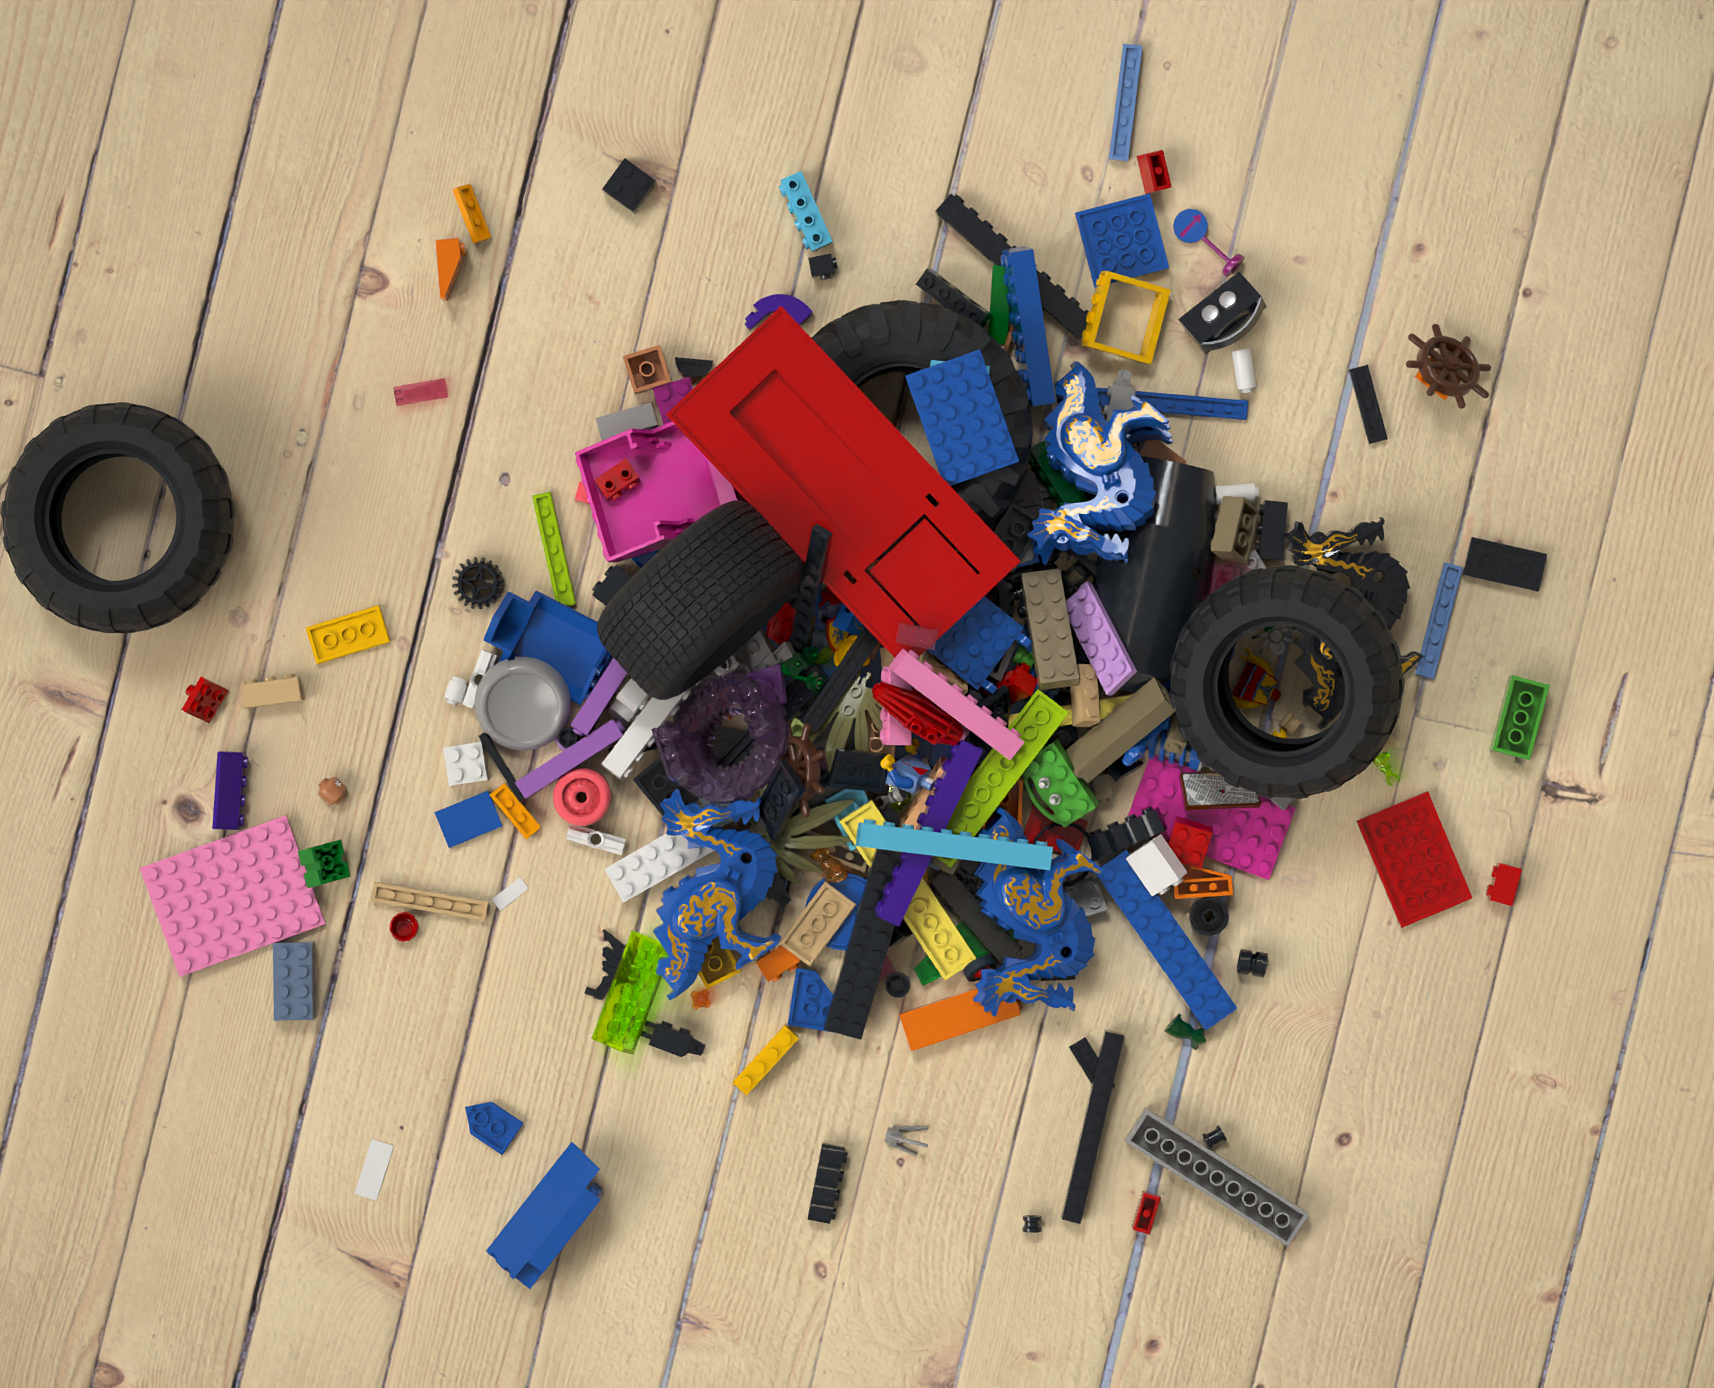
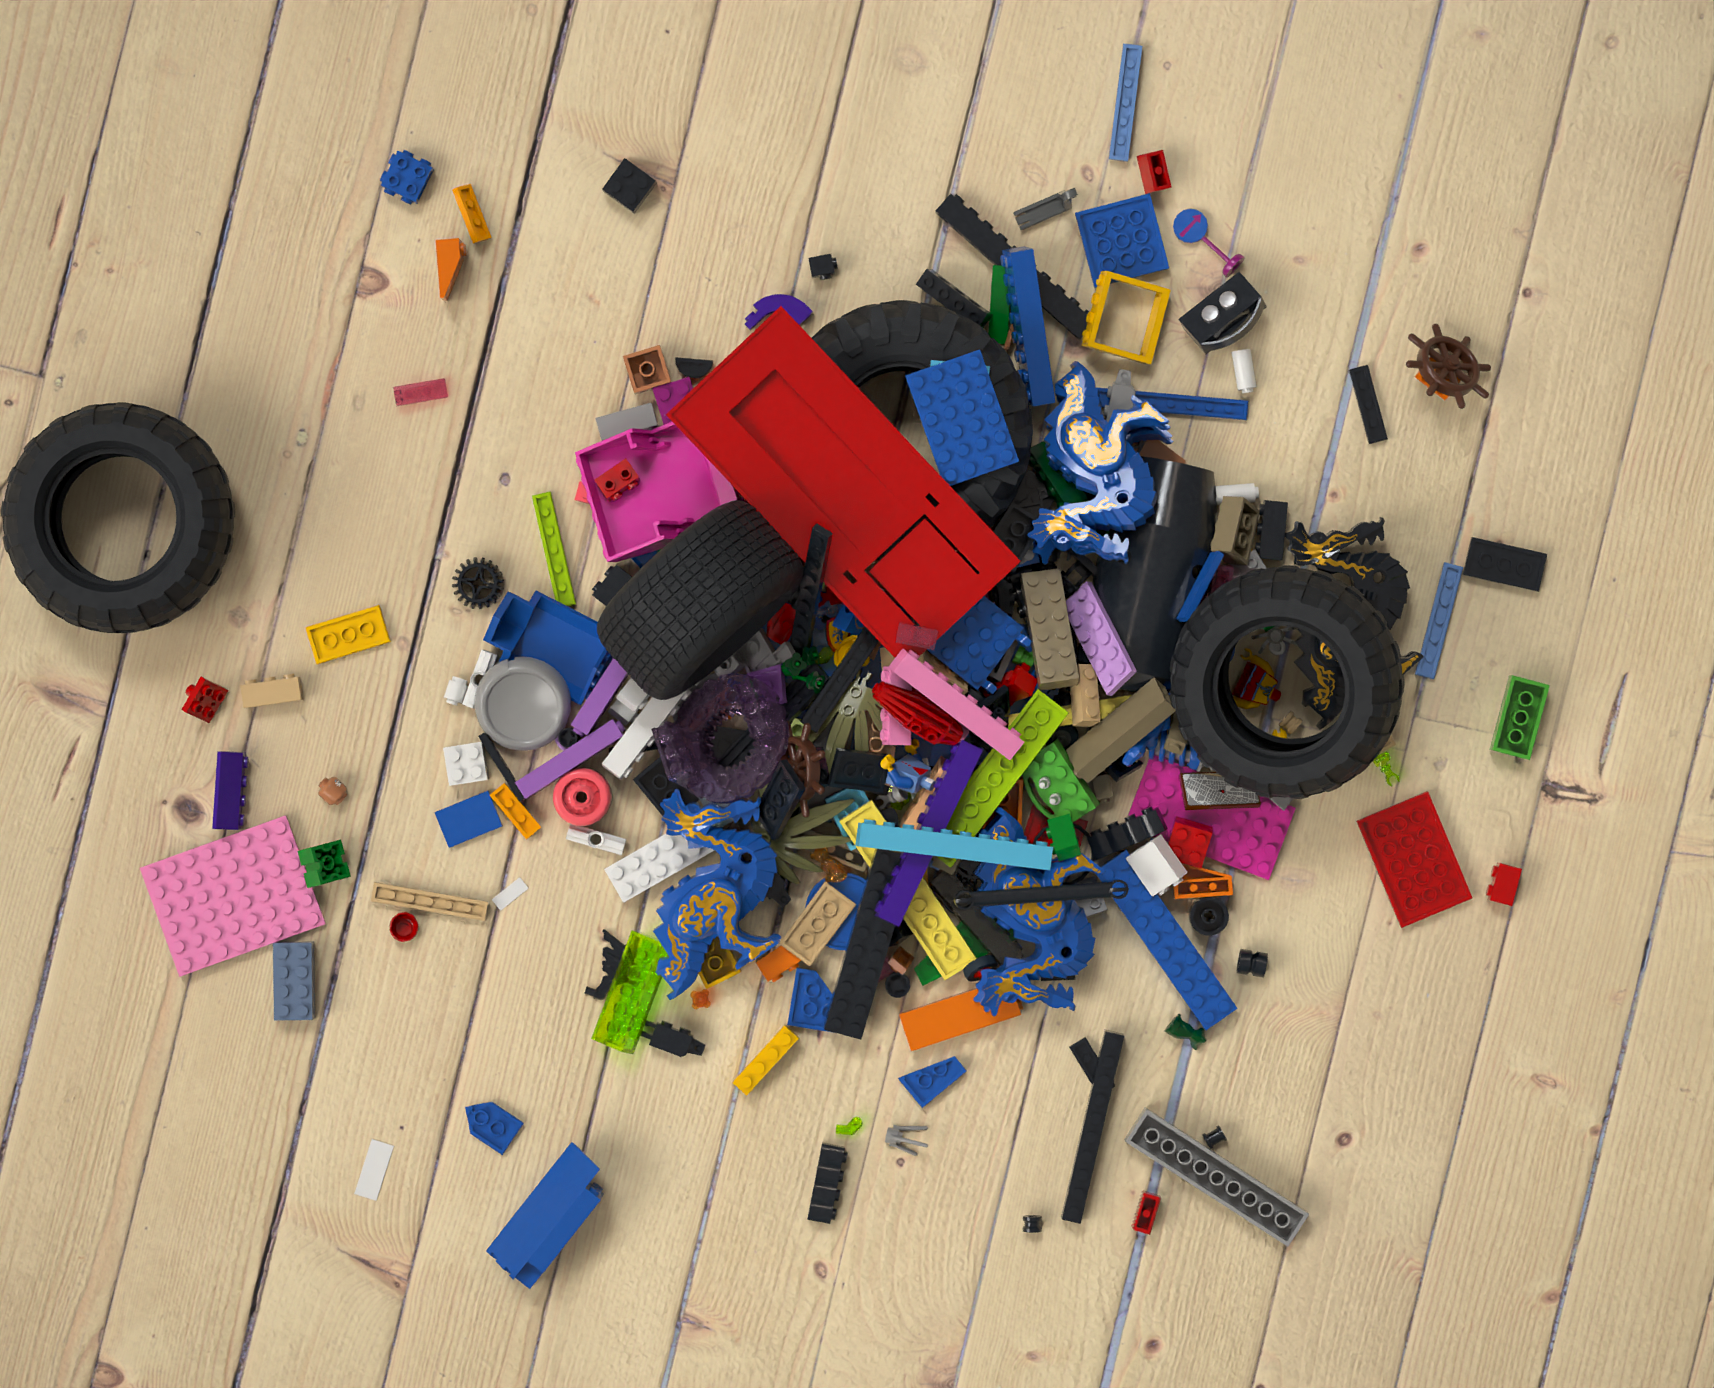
medium azure brick [778,171,833,252] -> none
none -> blue brick [380,150,434,205]
none -> clear neon green arm [836,1117,863,1135]
none -> dark orange plate [888,946,915,975]
none -> blue wing [898,1056,967,1108]
none -> black piece [954,879,1129,910]
none -> dark grey hinge [1013,188,1078,230]
none -> green brick [1046,813,1081,861]
none -> blue tile [1176,551,1224,622]

